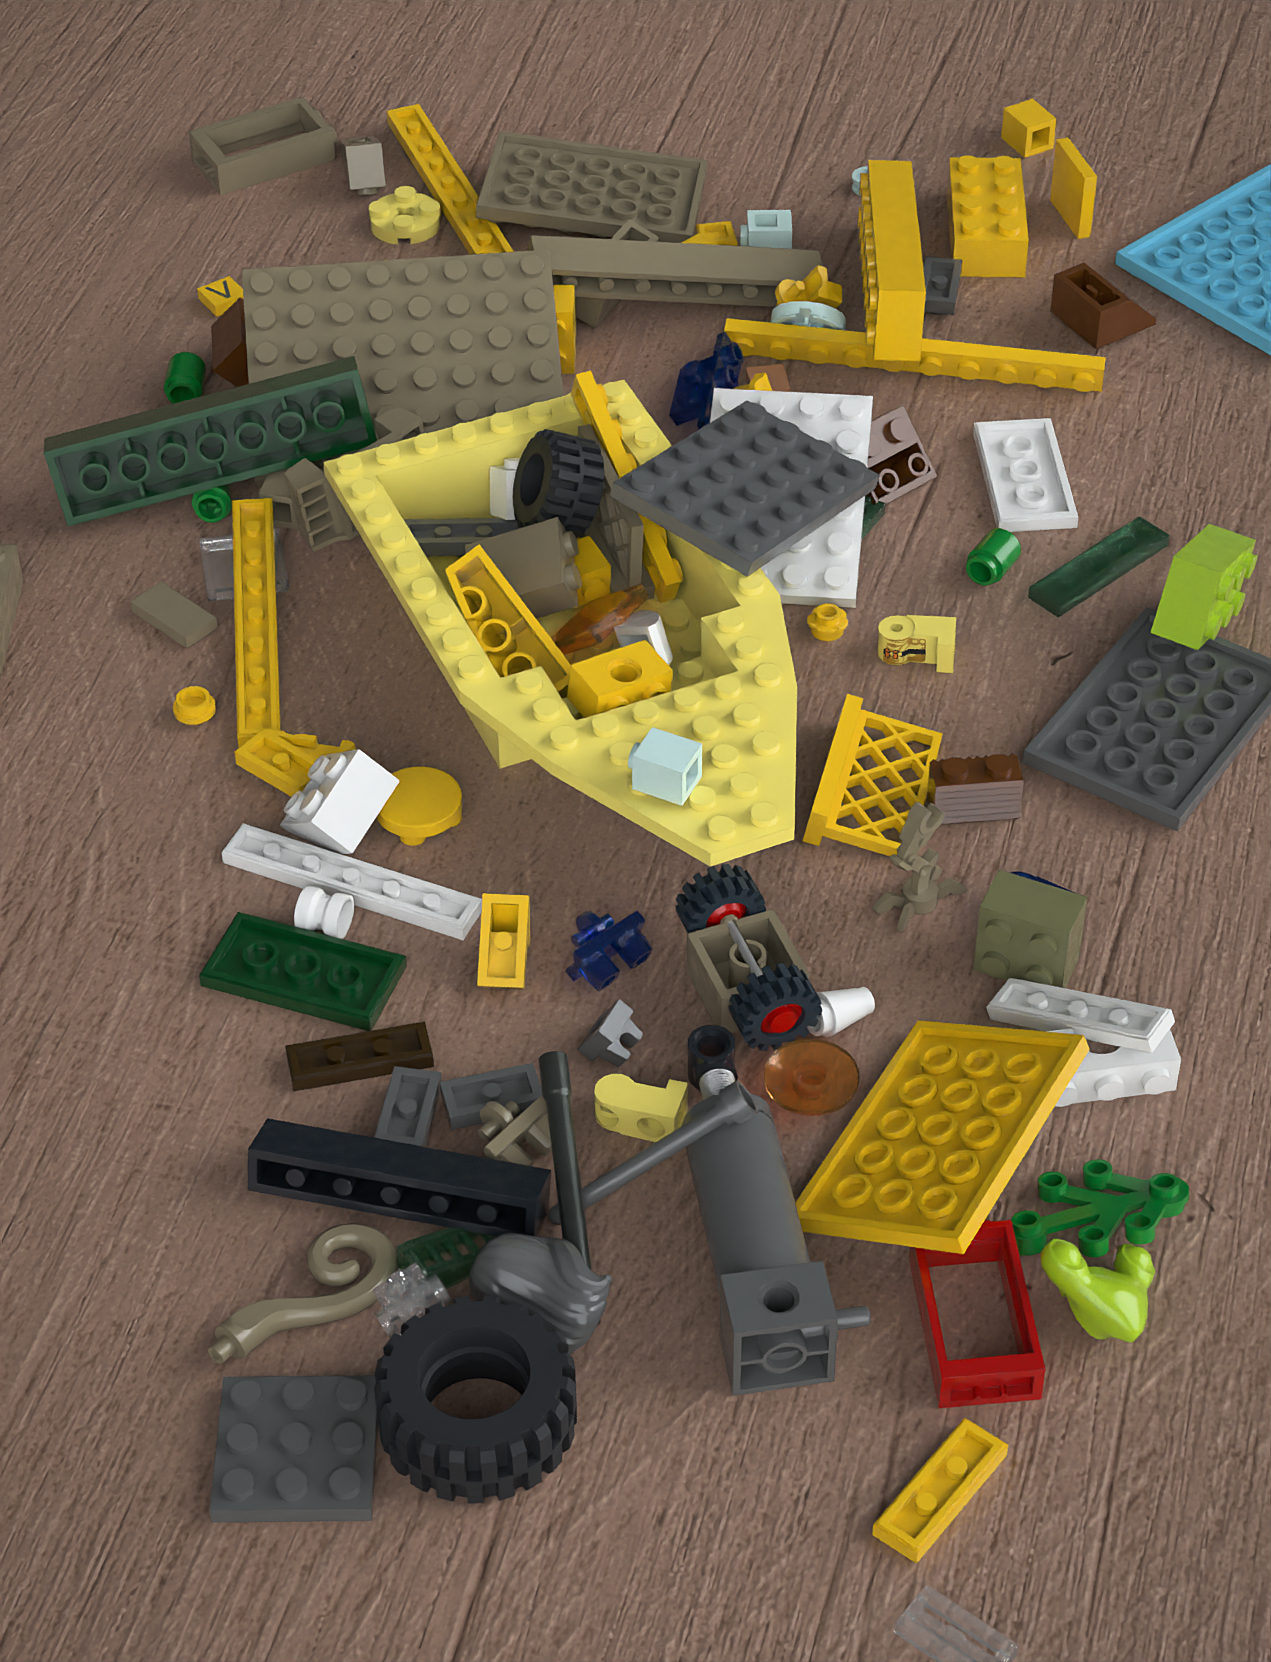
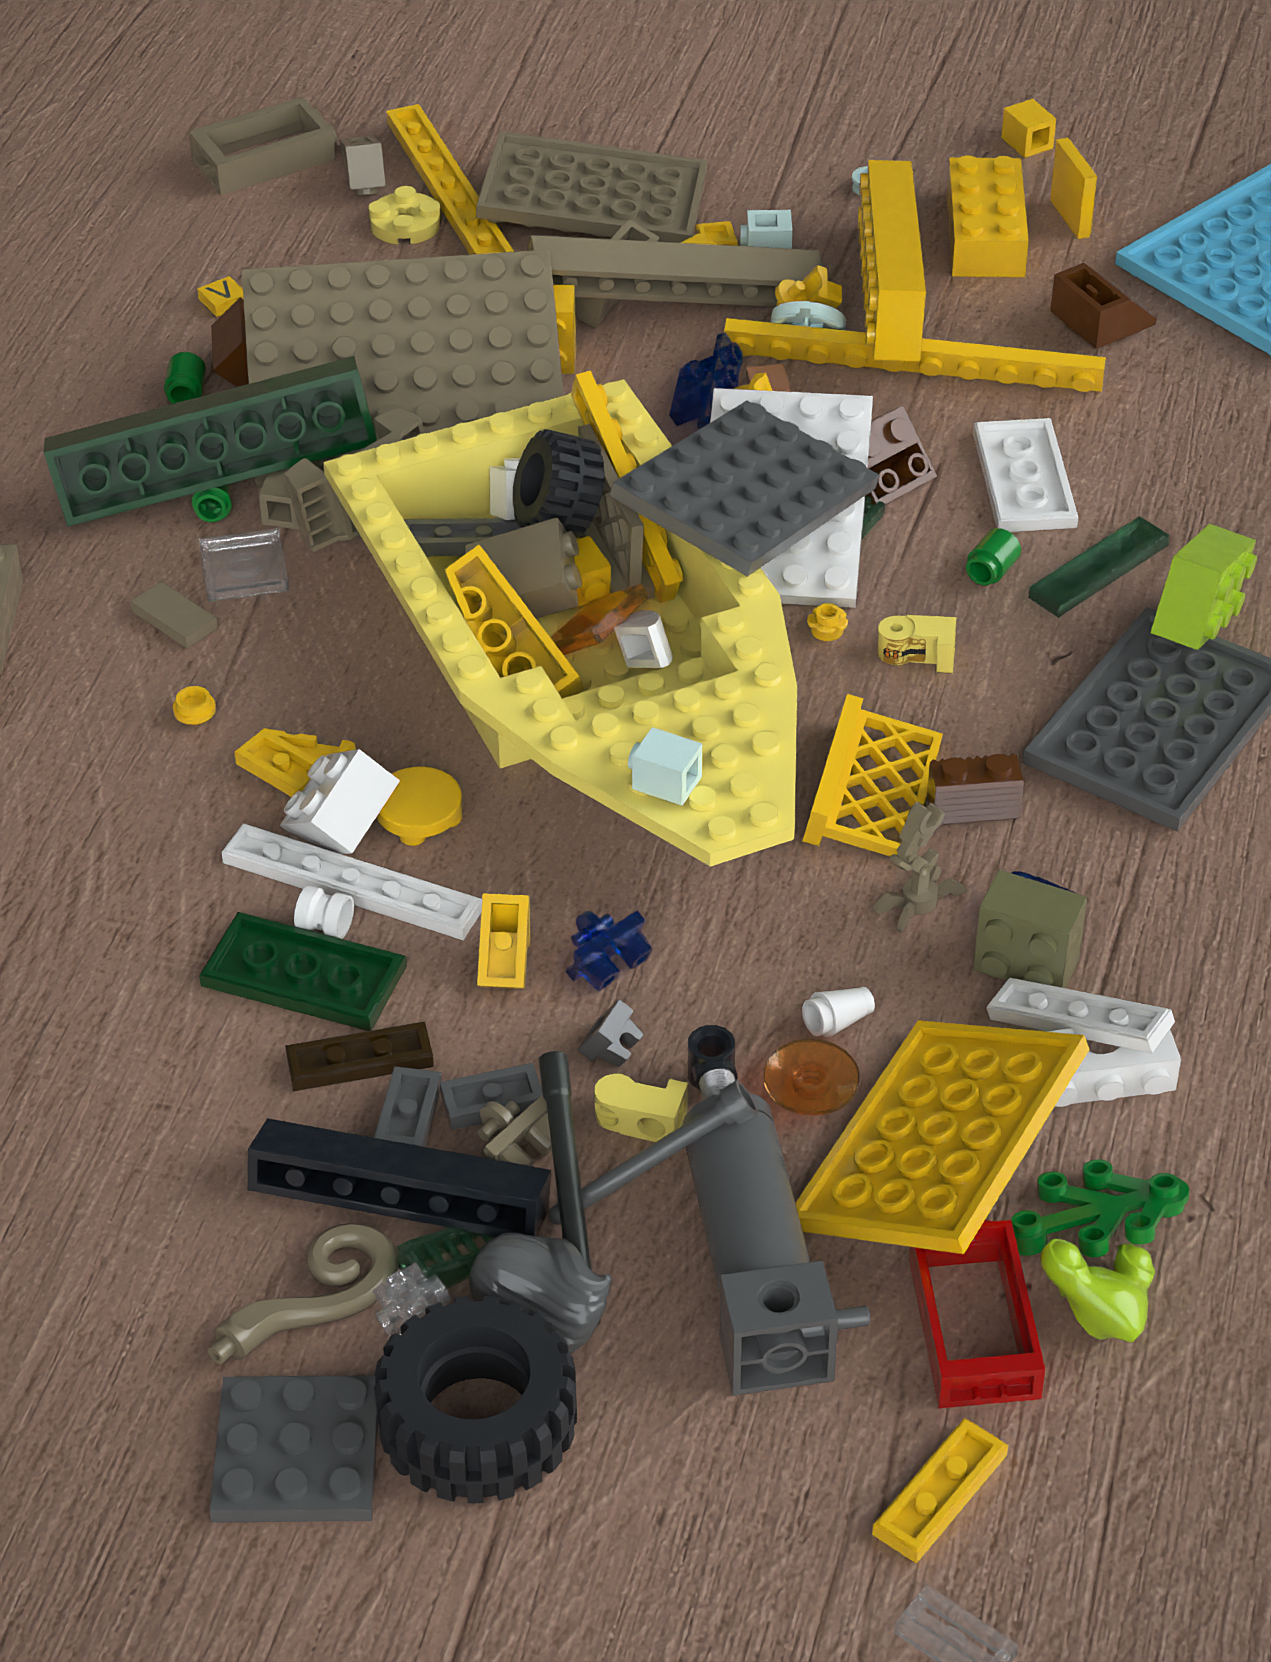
yellow tile [232,498,281,748] -> none
yellow brick [567,640,673,718] -> none
brick [675,864,823,1052] -> none
dark grey plate [924,256,962,315] -> none

